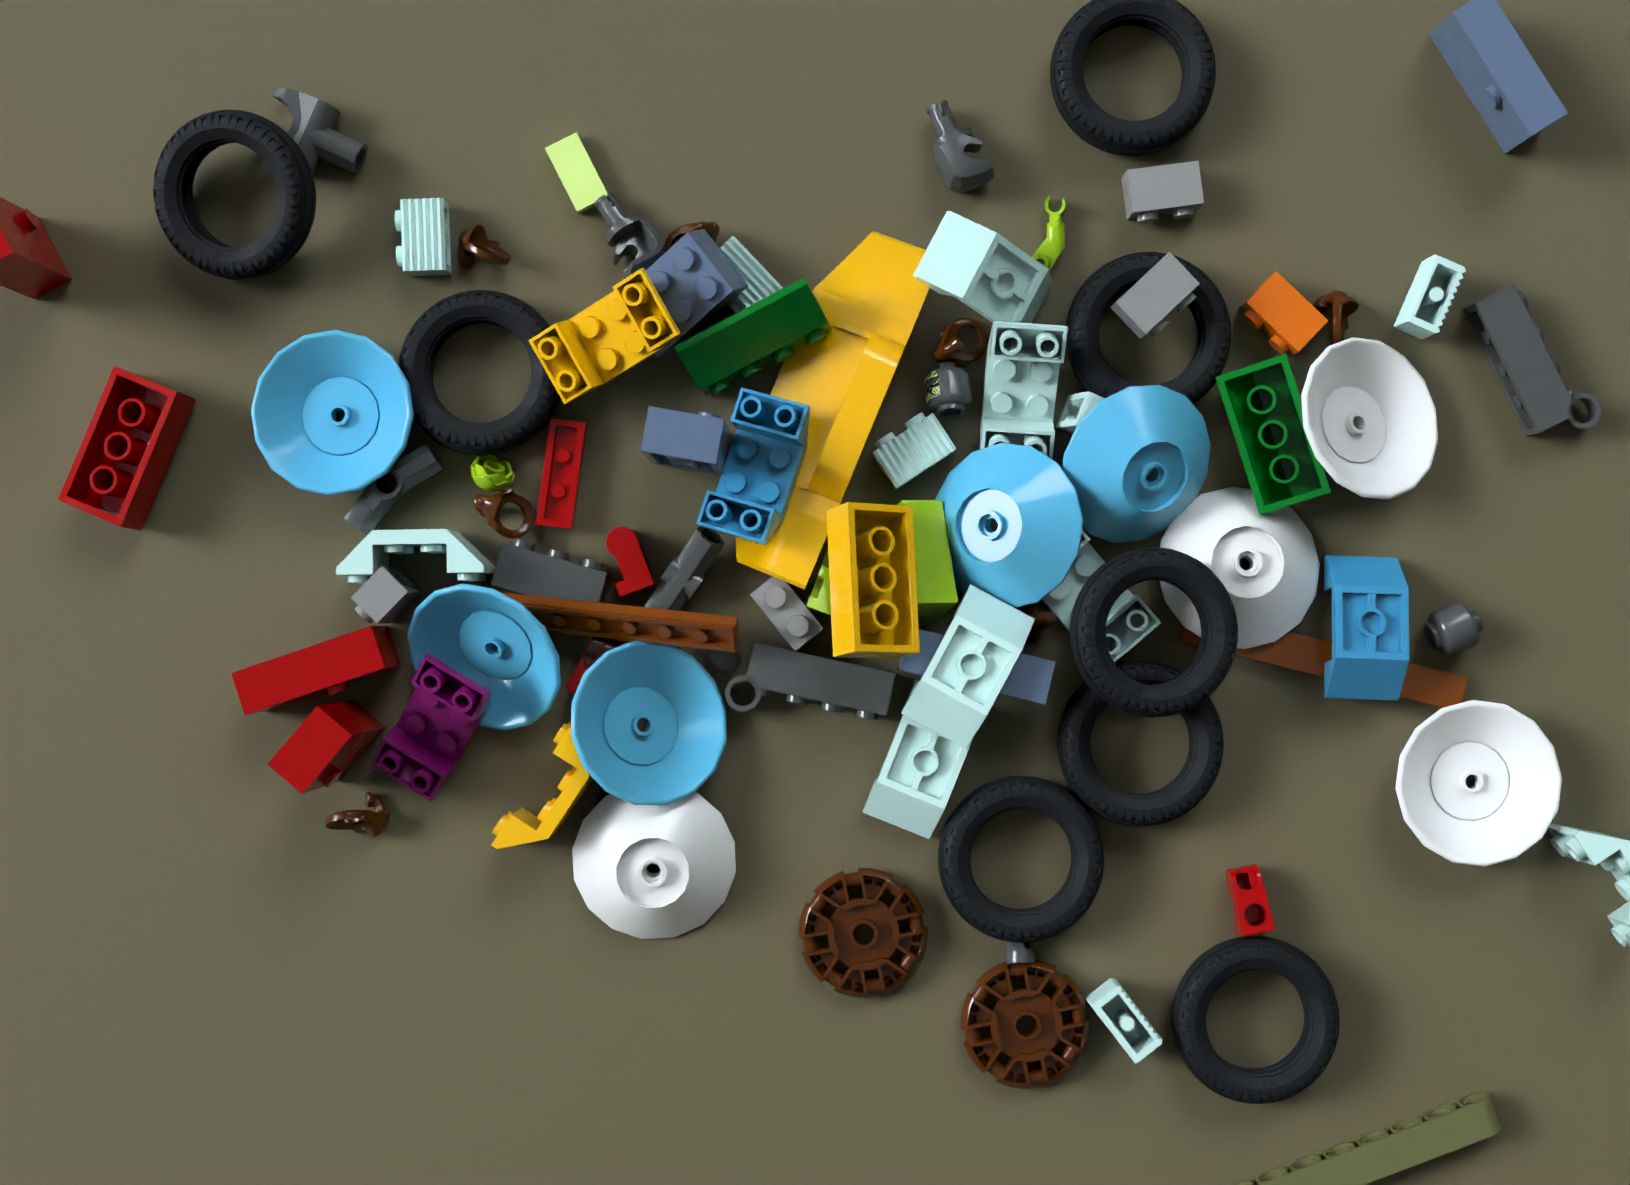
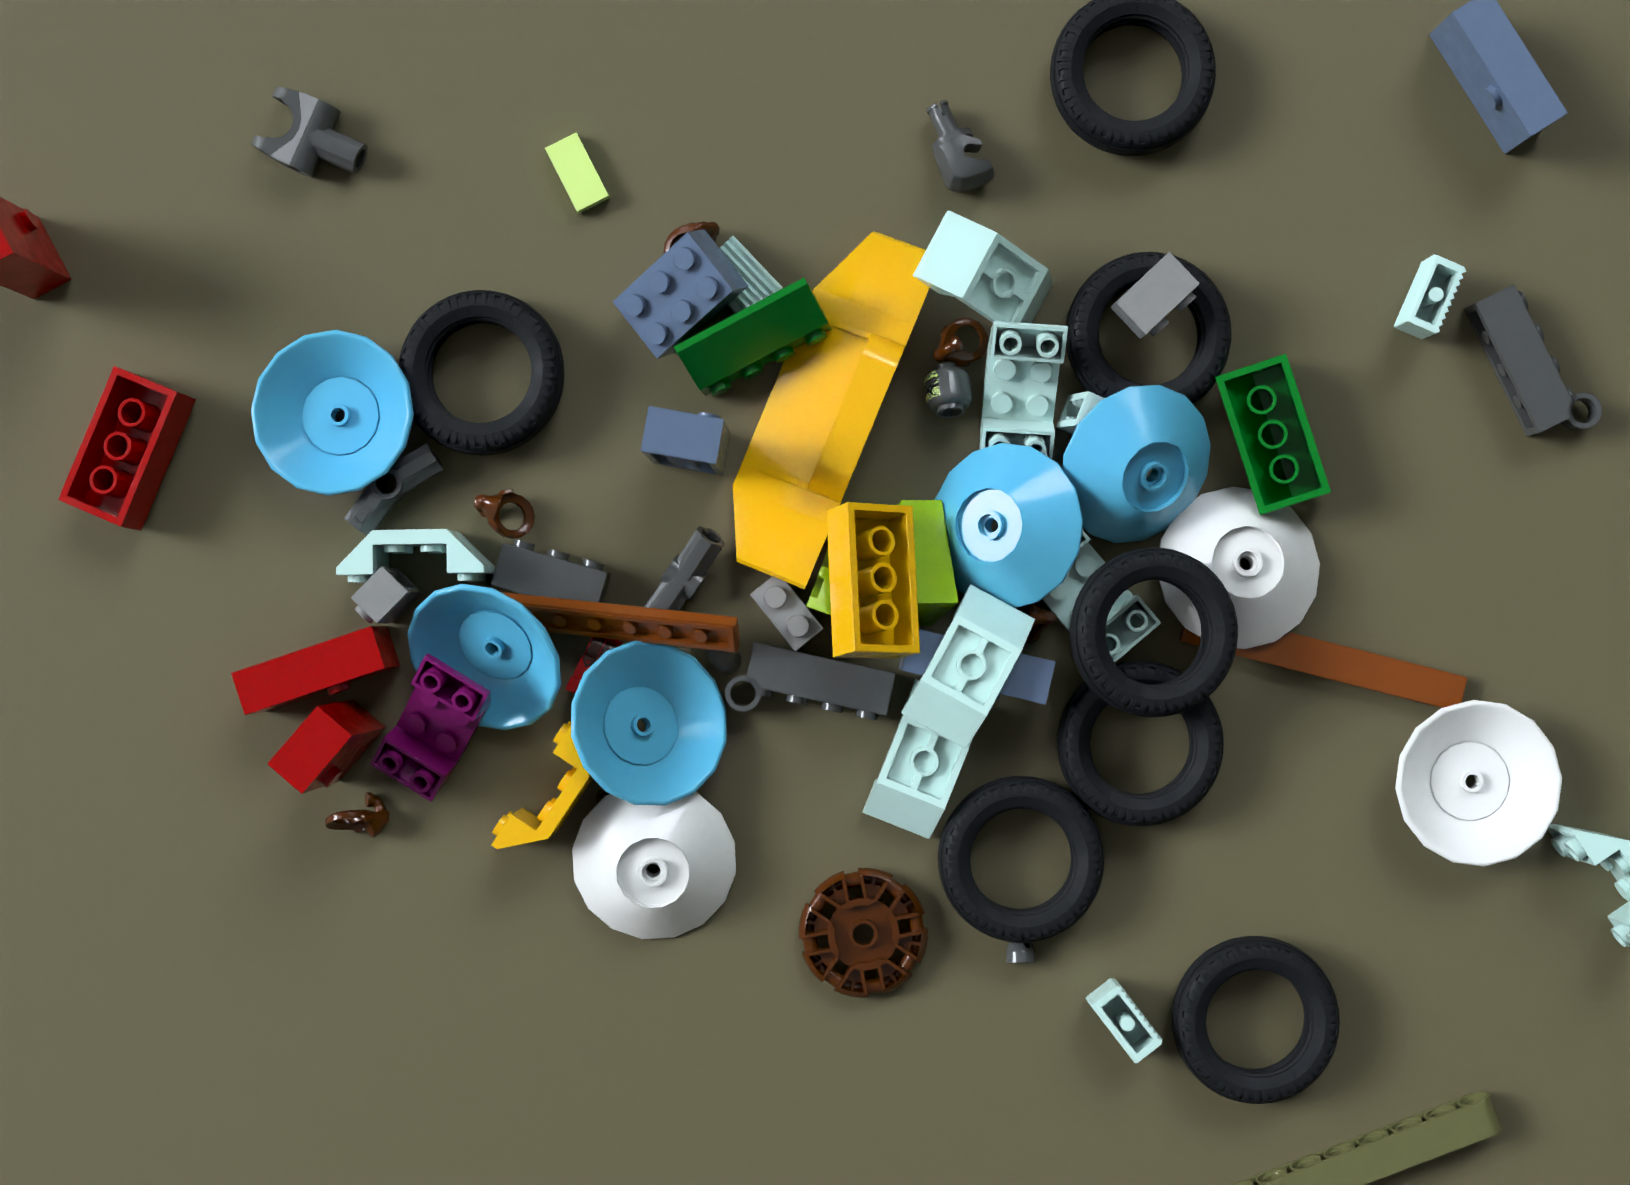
black tyre [153,110,316,280] -> none
light aqua brick [394,197,452,277] -> none
reddish brown piece [457,225,511,269] -> none
lime plate [470,455,515,492] -> none
yellow slope [528,268,681,405] -> none
red plate [536,418,587,530] -> none
dark grey piece [594,192,665,279] -> none
red leg [606,527,656,597] -> none
dark azure slope [696,387,810,545] -> none
light aqua brick [872,412,956,490] -> none
reddish brown plate [961,959,1090,1089] -> none
lime arm [1032,195,1066,271] -> none
light grey piece [1121,160,1204,224] -> none
red leg [1226,864,1275,936] -> none
orange brick [1239,271,1328,357] -> none
white dish [1301,337,1438,500] -> none
reddish brown piece [1312,290,1359,344] -> none
dark azure slope [1324,555,1409,701] -> none
dark grey head [1424,603,1483,655] -> none

